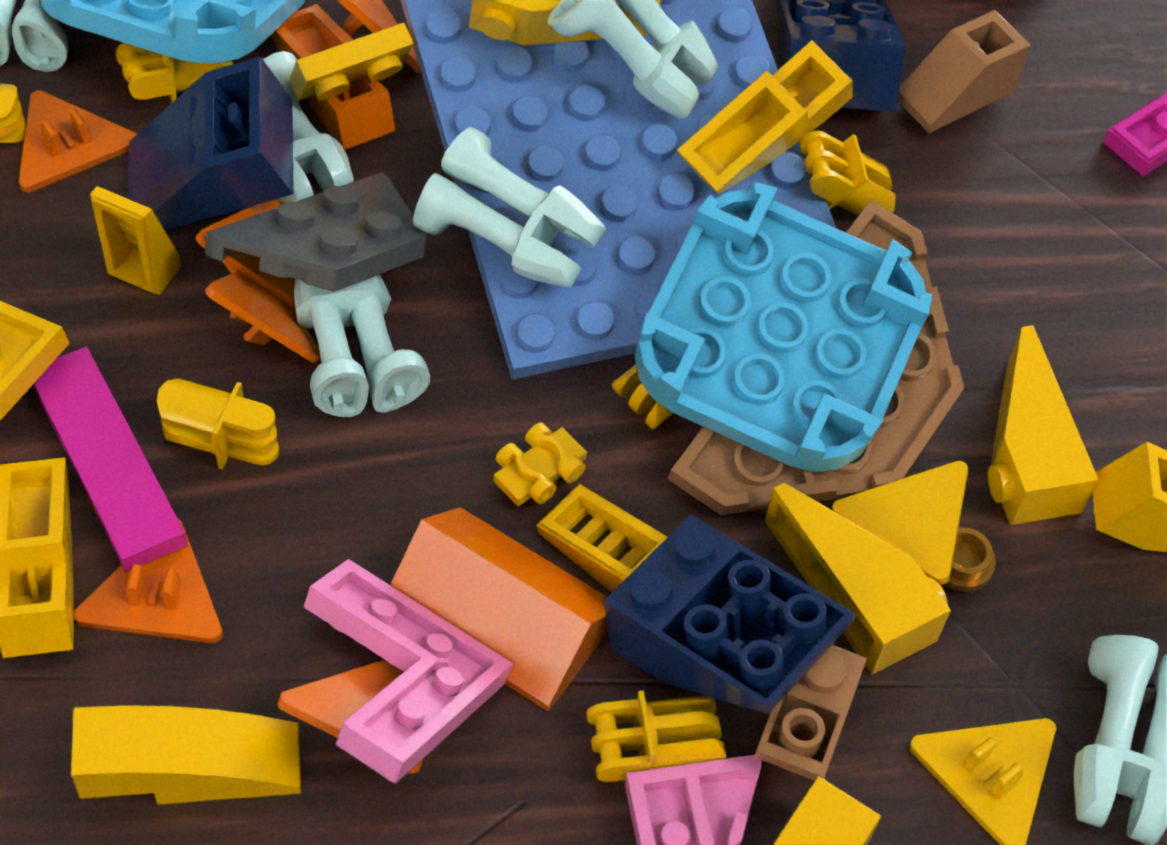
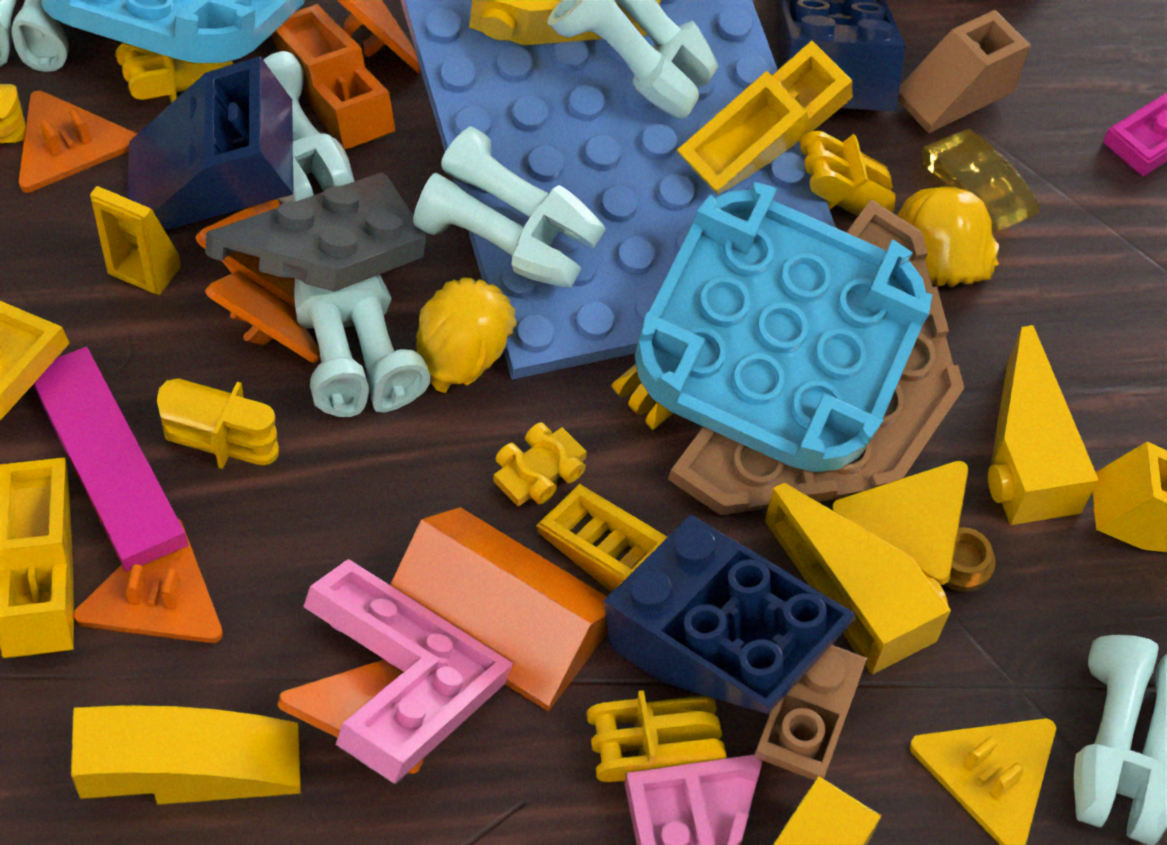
yellow plate [289,23,414,100] -> none
none -> yellow hair [416,278,517,393]
none -> yellow hair [897,186,999,287]
none -> clear yellow slope [922,129,1040,233]

